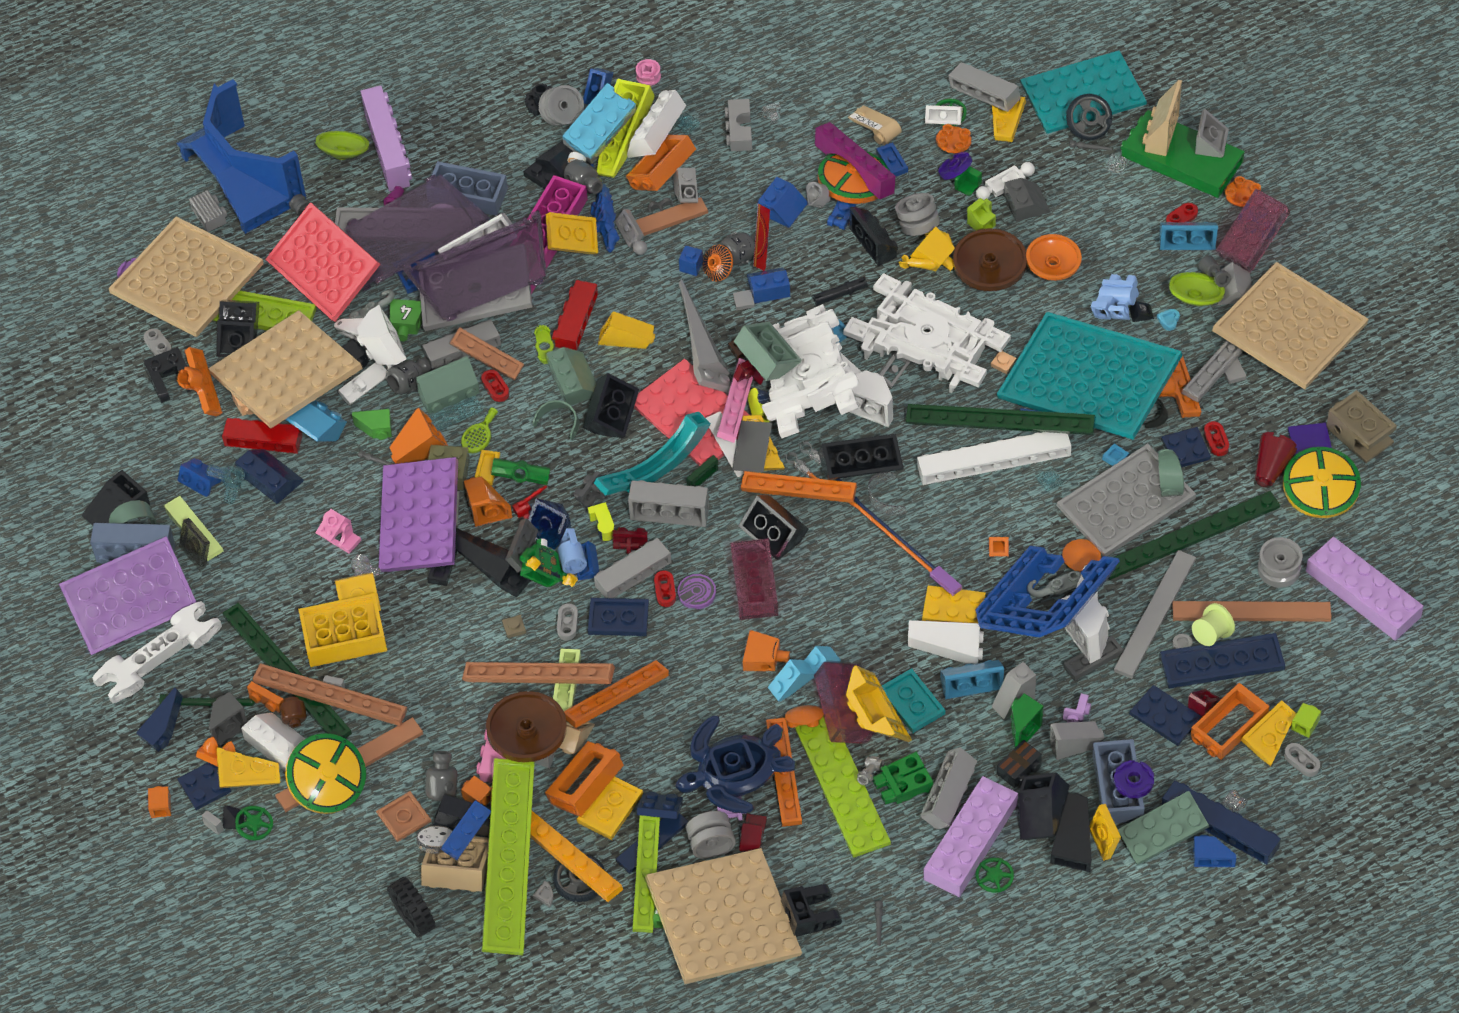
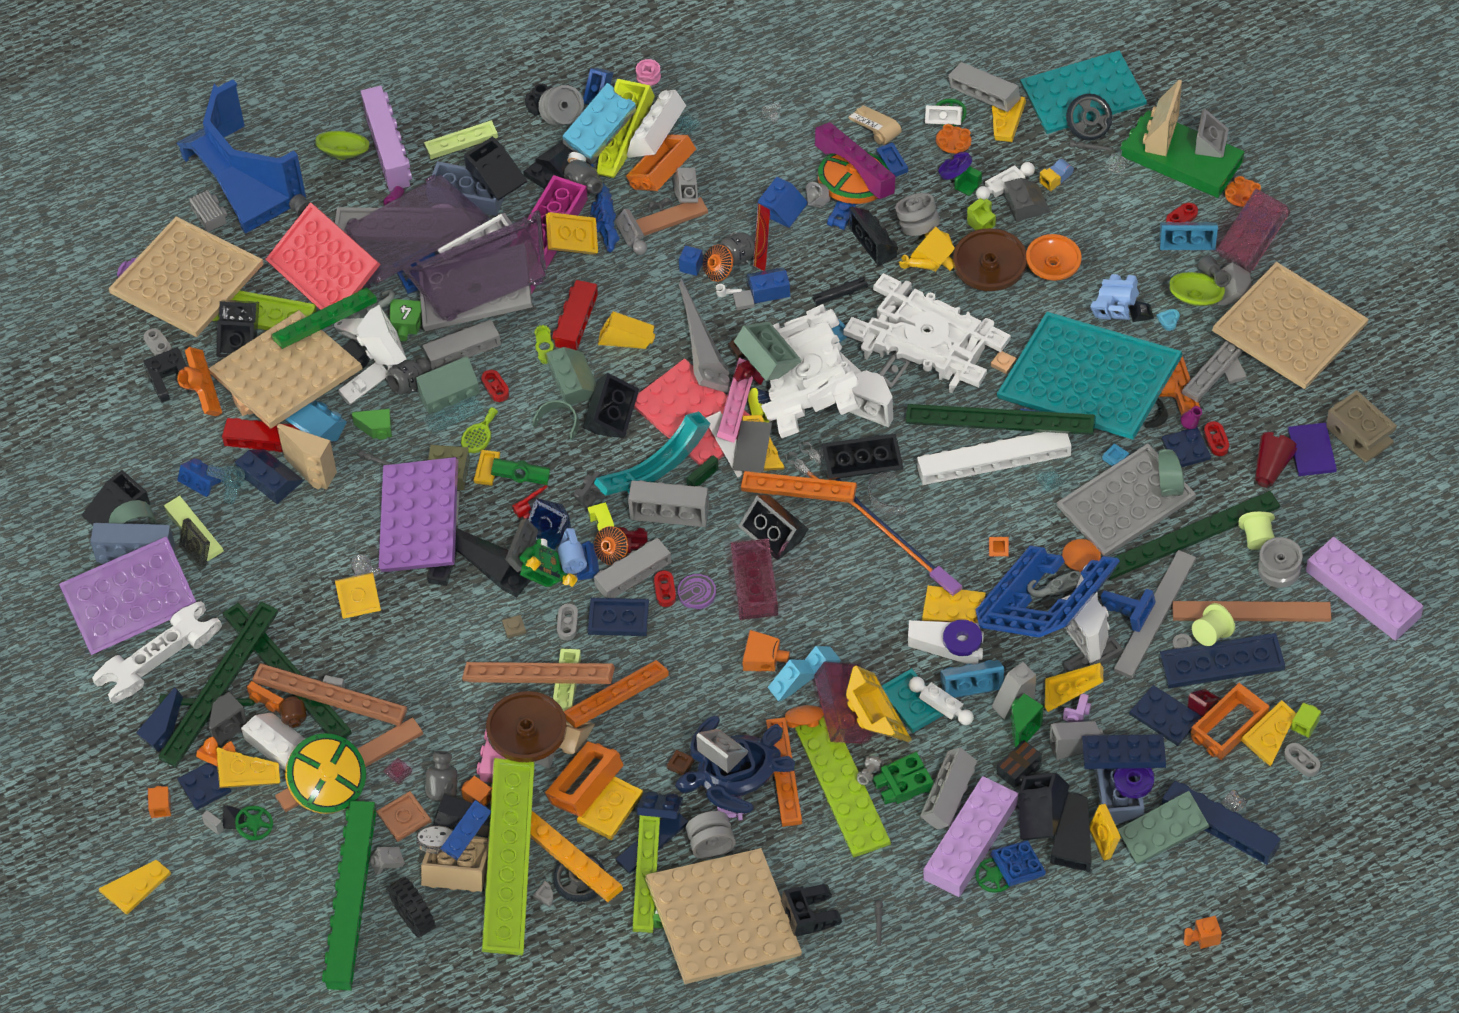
yellow slope [298,593,387,667] -> none
bright pink tile [316,509,361,554] -> none
orange slope [389,408,448,464] -> none
nougat tile [450,327,524,381] -> none
orange slope [464,476,512,527] -> none
light grey arch [725,99,752,152] -> none
dark red slope [739,814,767,852] -> none
blue slope [1193,835,1236,867] -> none
dish [1283,447,1361,518] -> none
none -> yellow wing [99,860,171,914]
none -> dark green plate [159,602,278,768]
none -> green plate [272,287,377,349]
none -> tan slope [277,424,337,489]
none -> green brick [322,801,377,990]
none -> light grey bracket [370,847,405,875]
none -> clear pink plate [384,758,412,785]
none -> yellowish green plate [424,120,498,159]
none -> black slope [464,136,527,201]
none -> dish [594,526,628,565]
none -> reddish brown plate [667,750,694,776]
none -> light grey slope [696,729,748,773]
none -> white hand [716,284,742,297]
none -> white plate [909,677,974,725]
none -> dark purple tile [943,620,982,656]
none -> blue tile [991,840,1046,887]
none -> leg [1039,159,1074,191]
none -> yellow wing [1045,663,1103,712]
none -> dark blue plate [1082,734,1166,769]
none -> blue bracket [1101,589,1156,632]
none -> magenta cone [1181,406,1202,429]
none -> orange brick [1183,916,1222,949]
none -> yellowish green piece [1238,512,1275,550]

